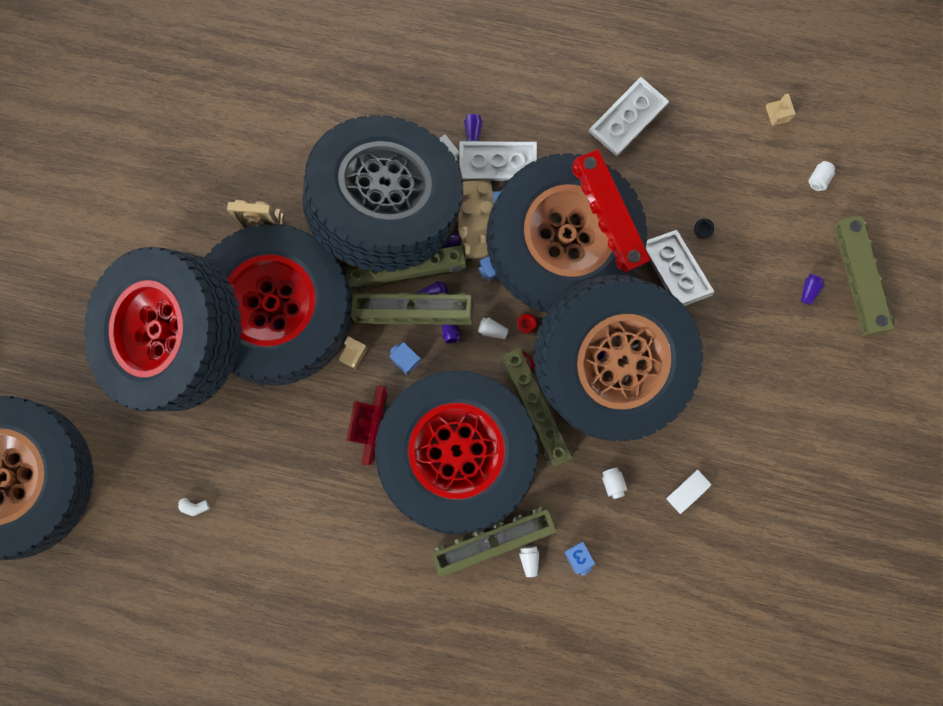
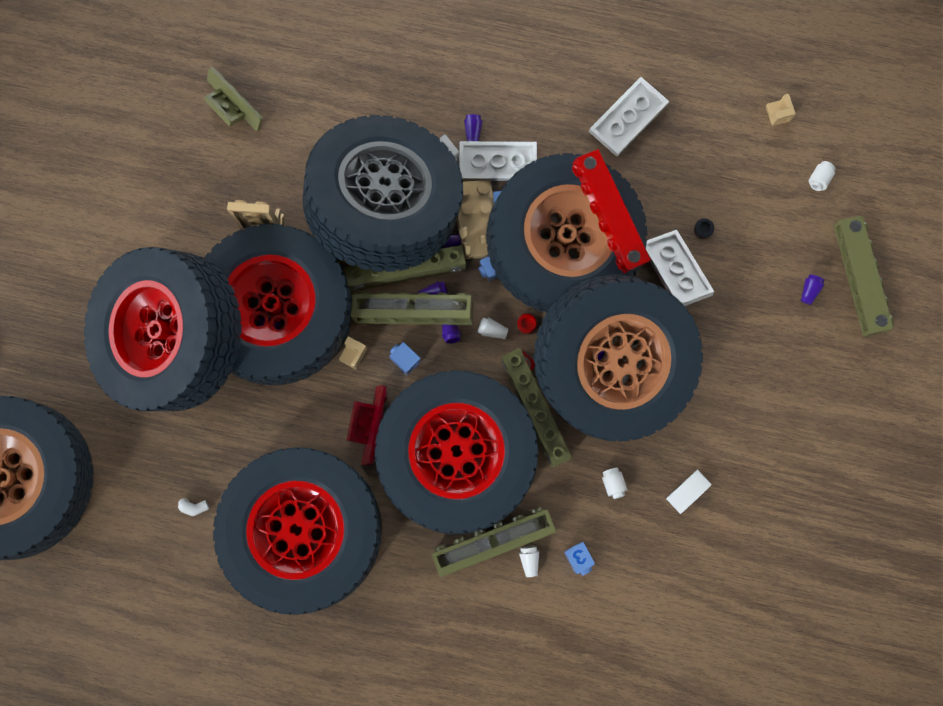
none -> olive bracket [204,67,263,131]
none -> black wheel [213,447,382,615]

